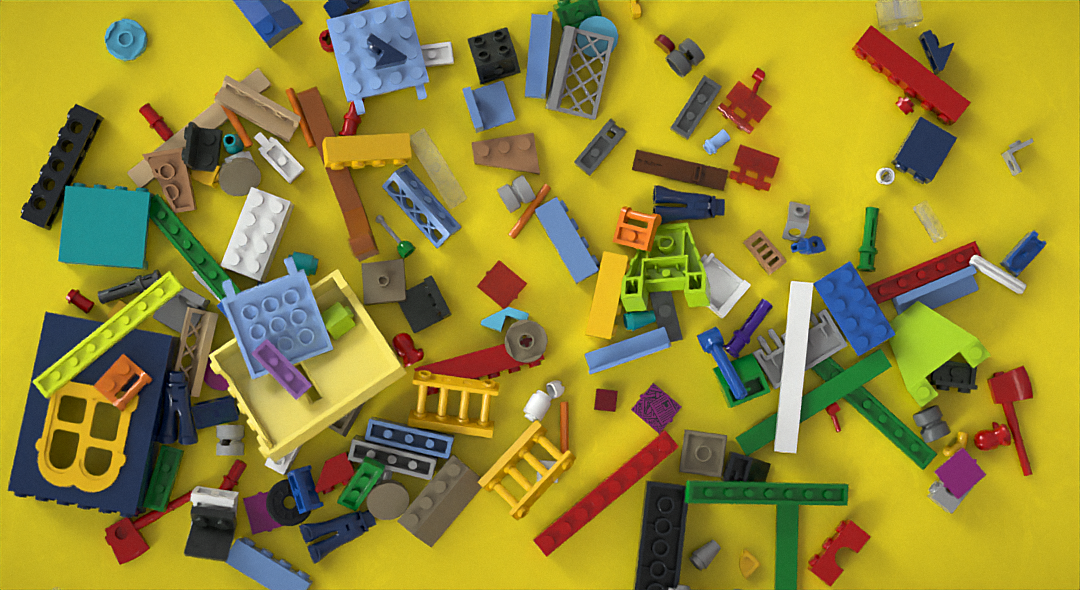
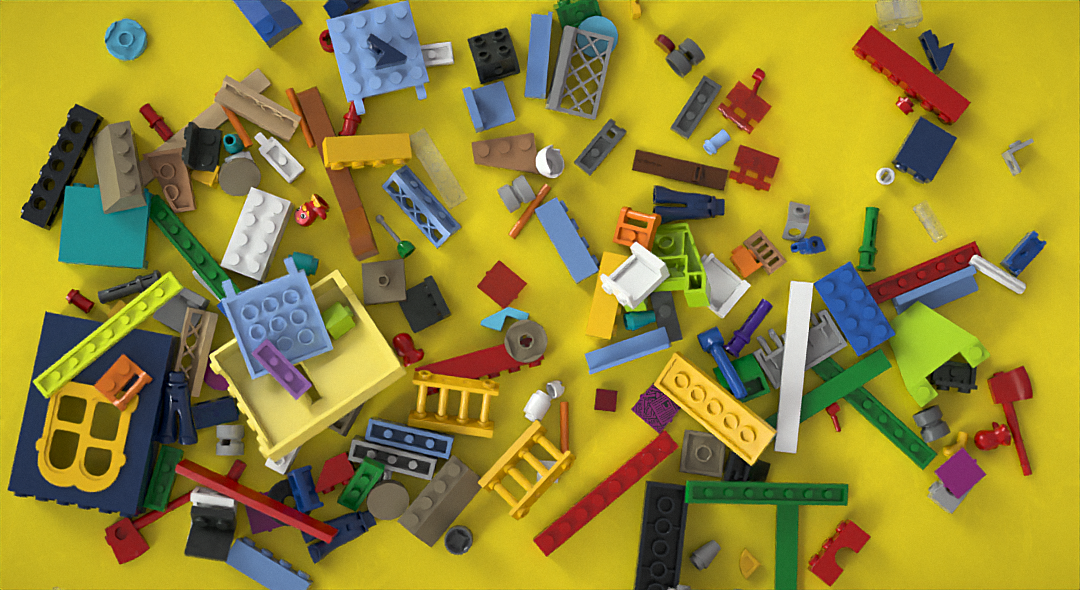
none -> dark tan slope [92,121,147,214]
none -> red tile [175,458,338,543]
none -> red animal [294,194,329,227]
none -> dark grey wheel [444,525,473,555]
none -> white hair [536,145,565,178]
none -> white panel [600,242,670,309]
none -> yellow plate [654,351,777,466]
none -> orange brick [729,245,763,279]

